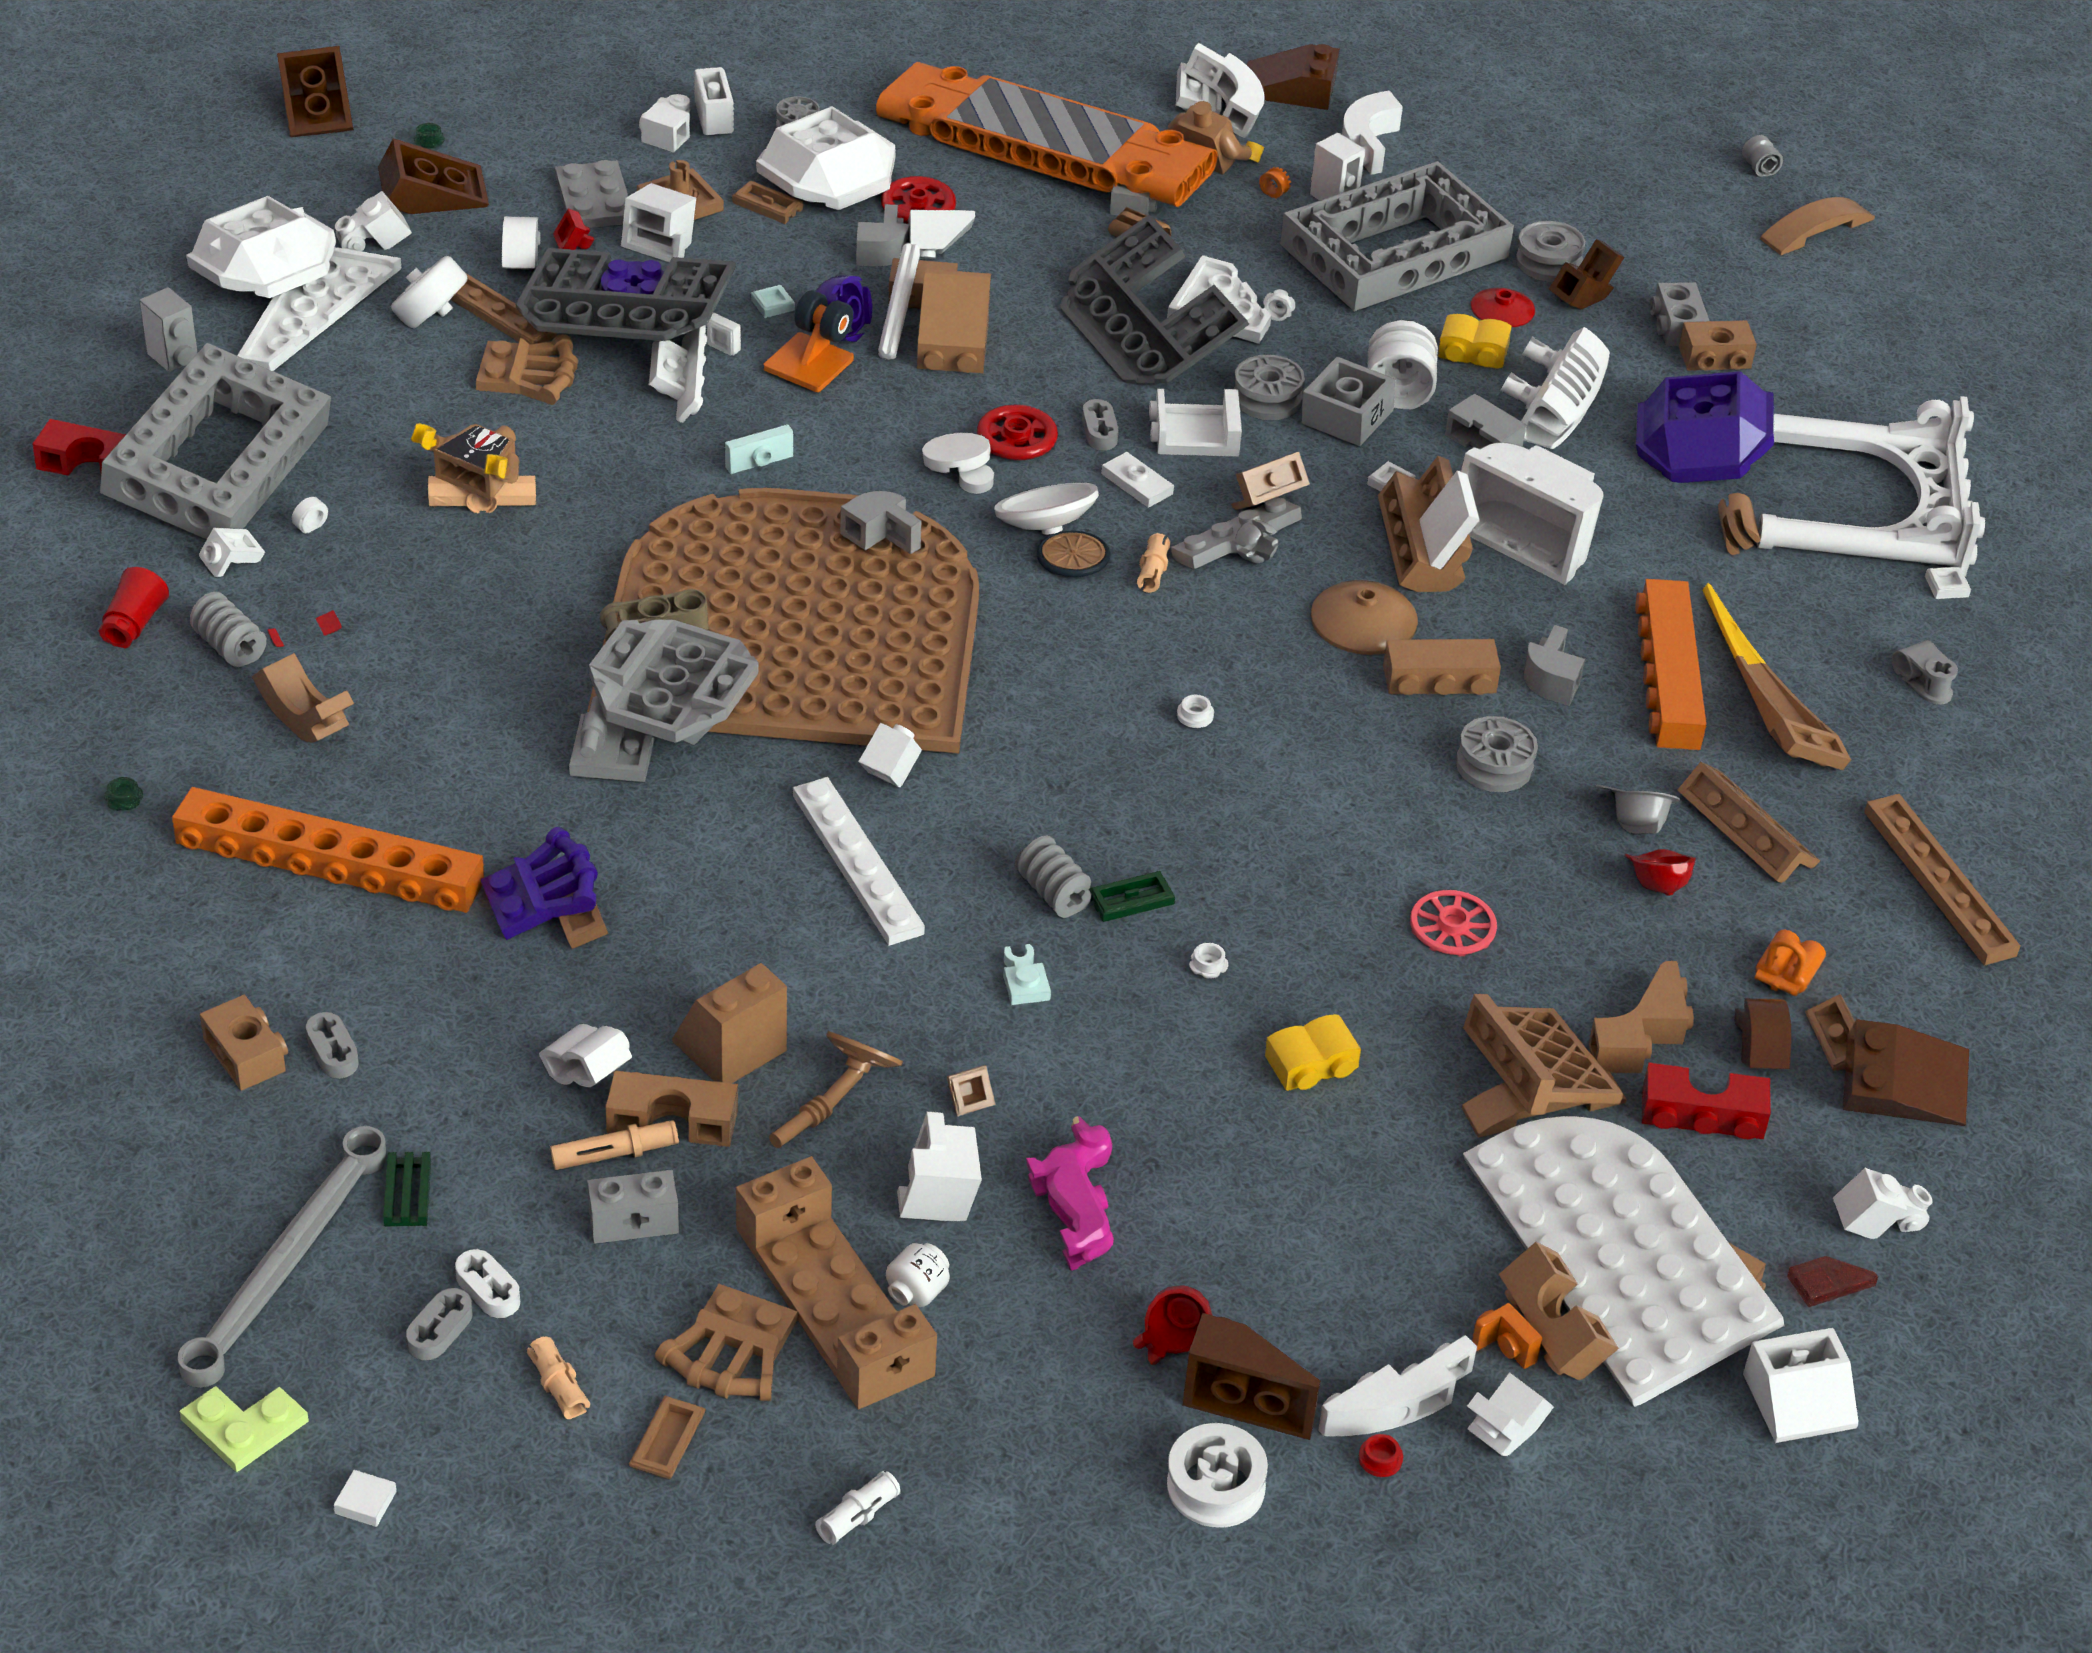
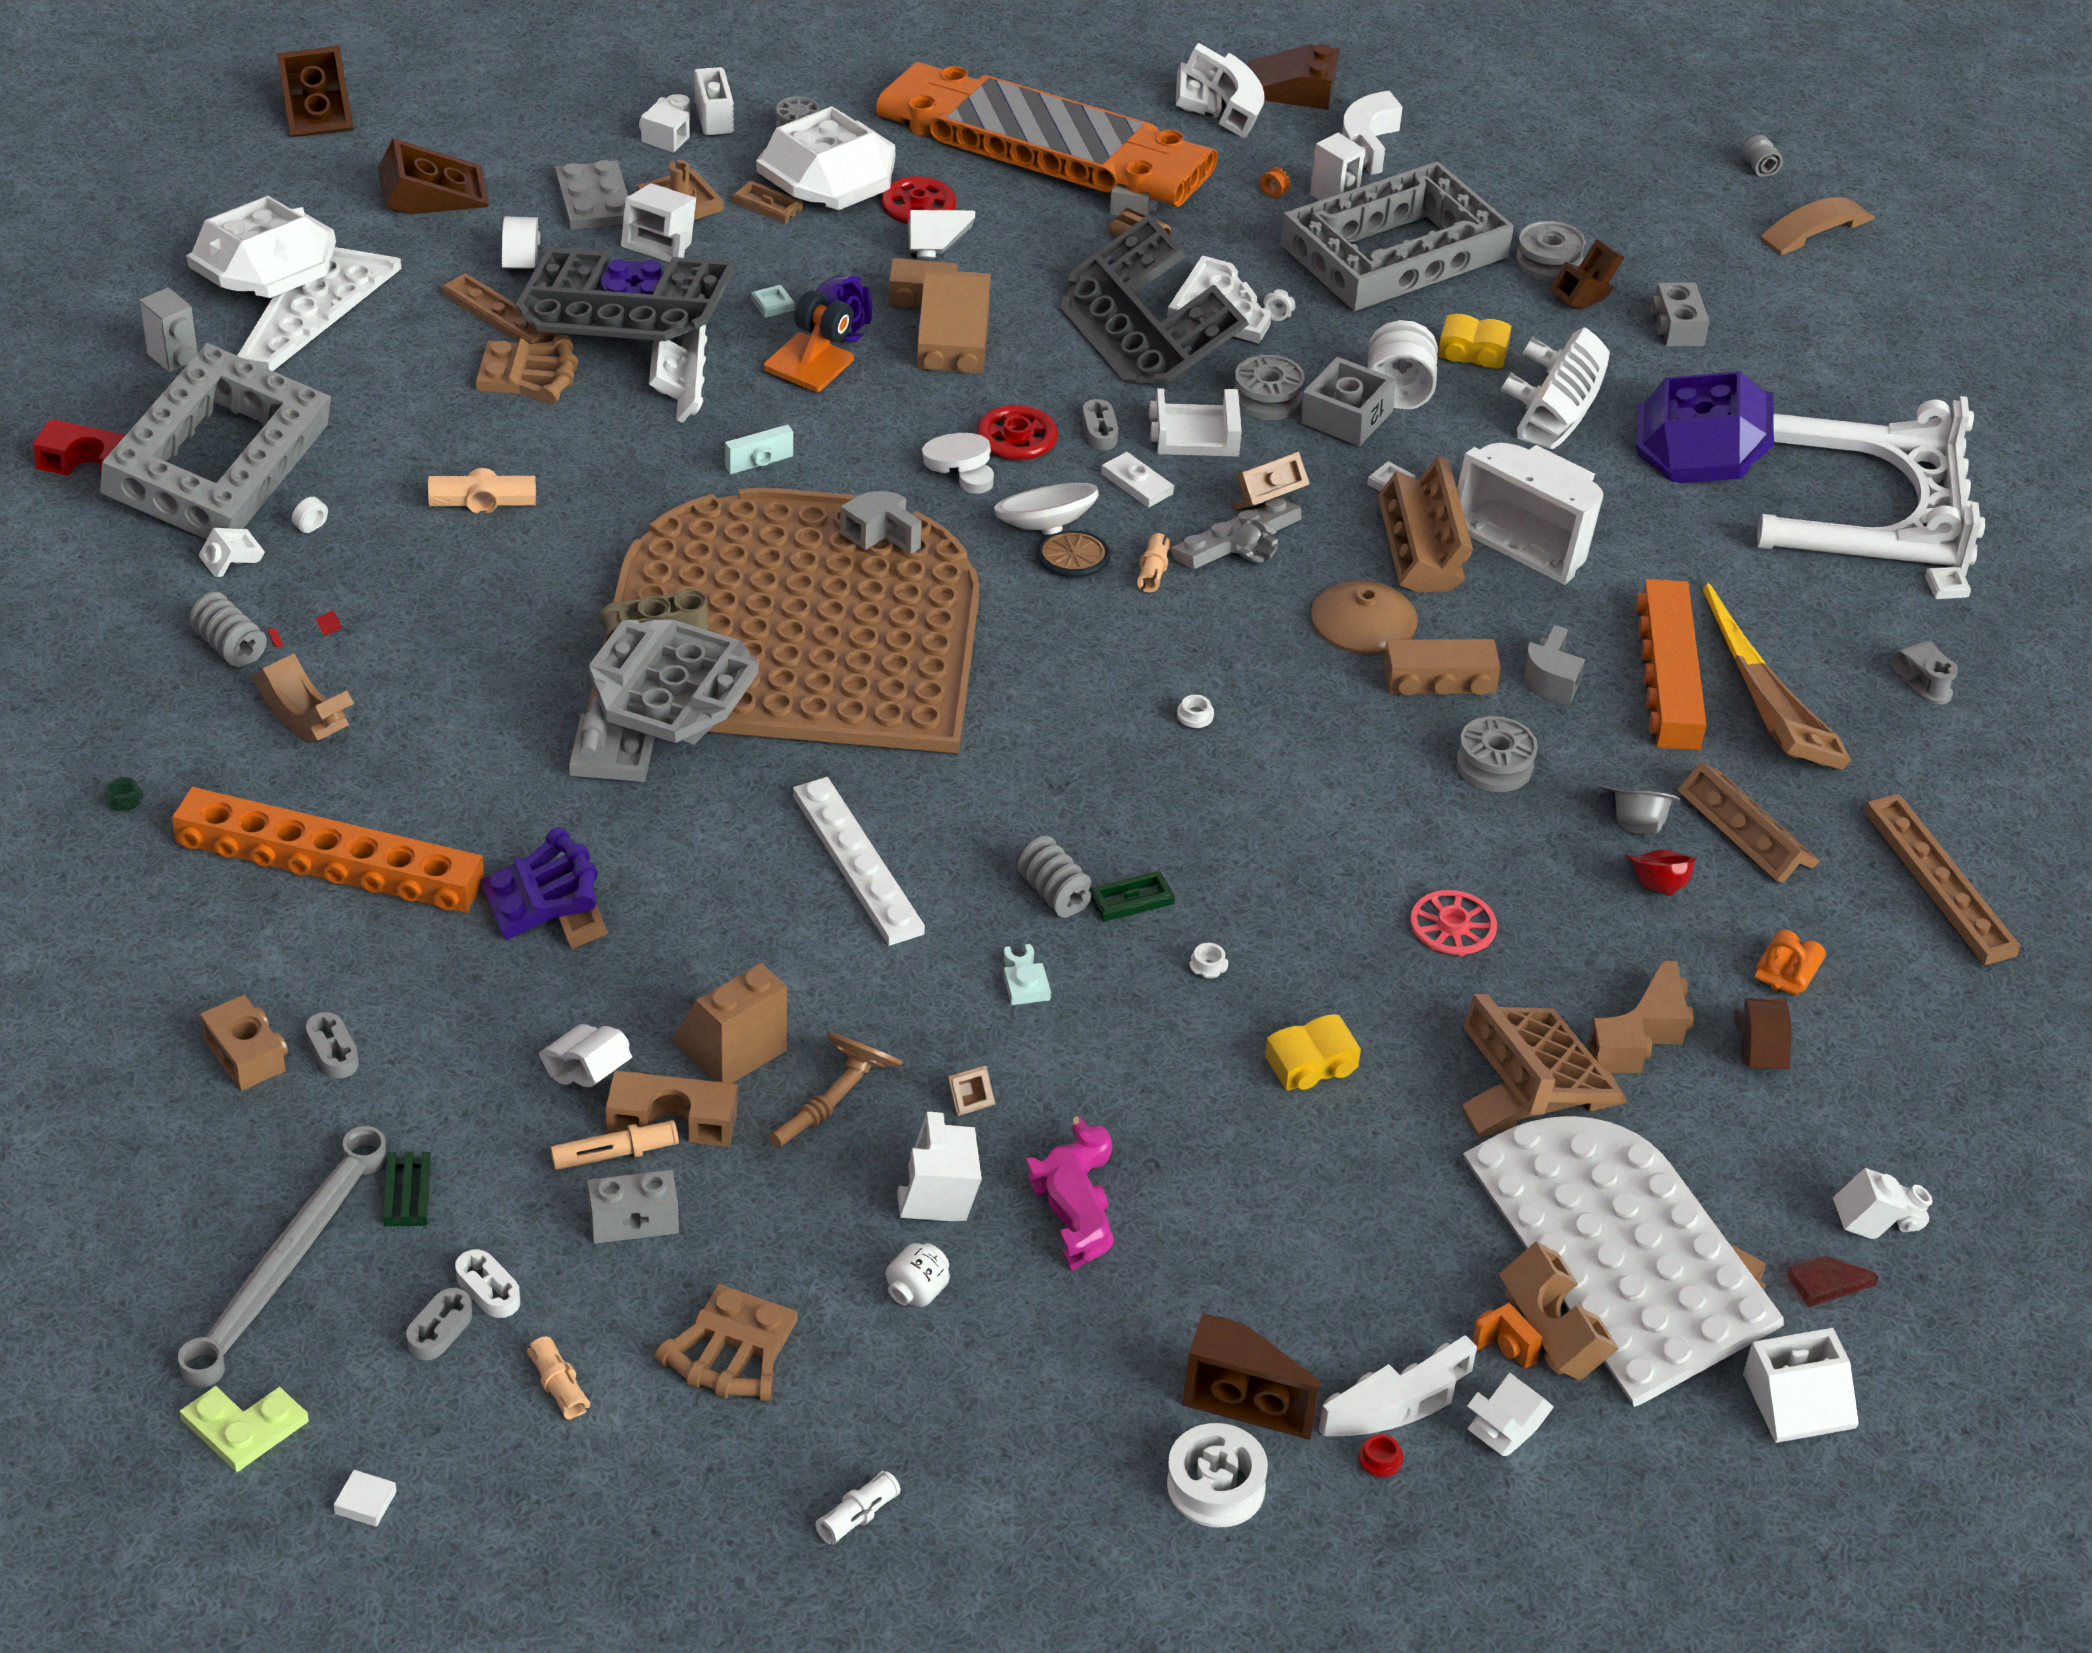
red plant [98,567,169,648] -> none
white brick [335,191,412,252] -> none
white wheel [391,256,467,328] -> none
torso [411,423,520,500] -> none
clear green plate [413,123,445,149] -> none
red tile [553,208,595,250] -> none
medium nougat tile [629,1396,706,1480] -> none
white tile [707,313,741,356] -> none
medium nougat plate [736,1156,937,1410] -> none
light grey brick [856,204,910,266] -> none
white brick [858,723,922,788] -> none
white axle [878,243,920,359] -> none
red piece [1133,1285,1213,1365] -> none
medium nougat torso [1167,101,1264,174] -> none
white tile [1419,470,1479,569] -> none
light grey brick [1445,394,1526,449] -> none
red dish [1471,288,1535,327] -> none
red arch [1642,1063,1771,1140] -> none
medium nougat brick [1679,320,1757,371] -> none
medium nougat arm [1718,493,1761,555] -> none
medium nougat slope [1805,994,1855,1071] -> none
reddish brown slope [1843,1019,1969,1126] -> none

